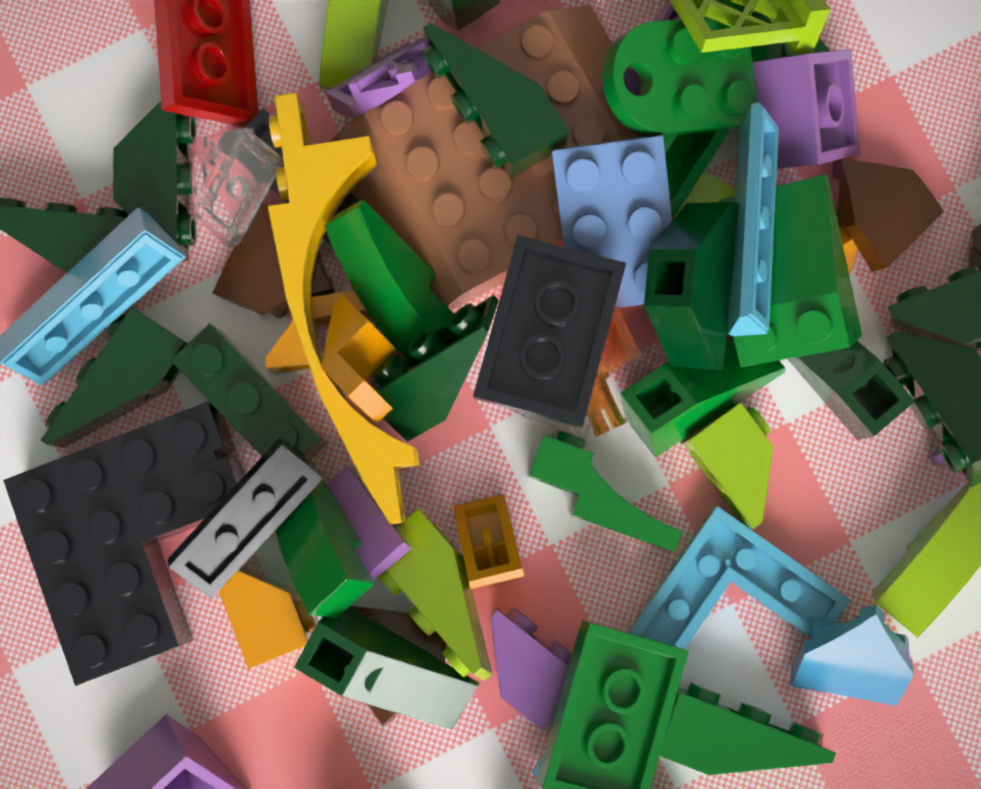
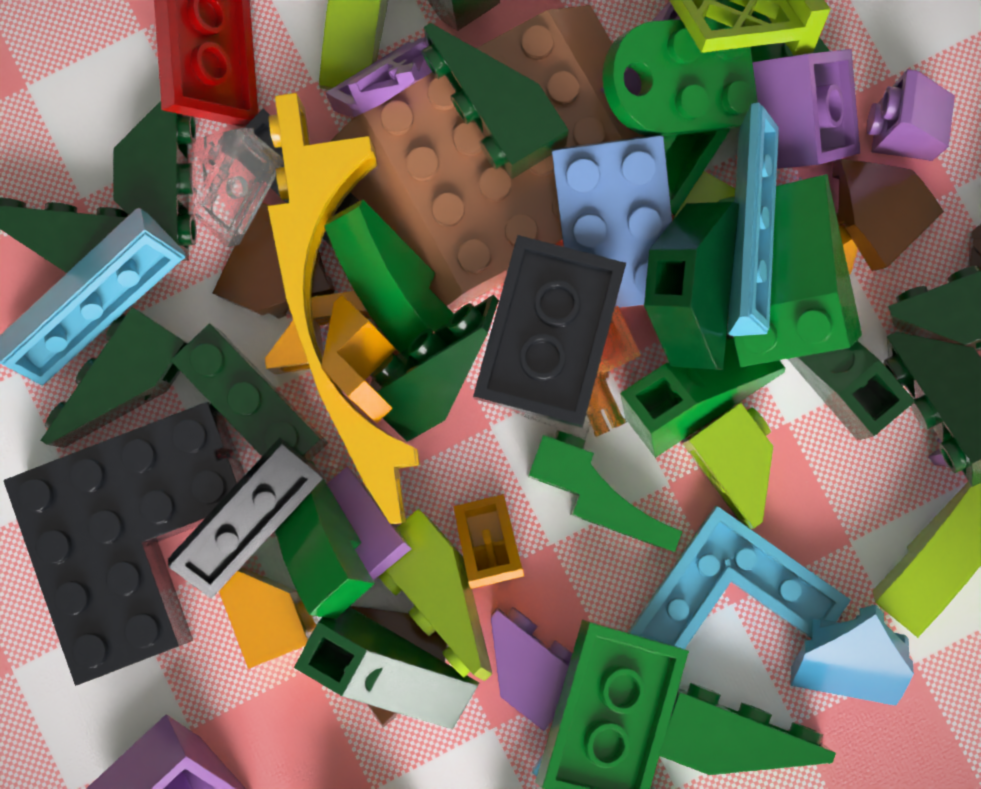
none -> medium lavender slope [866,69,955,161]

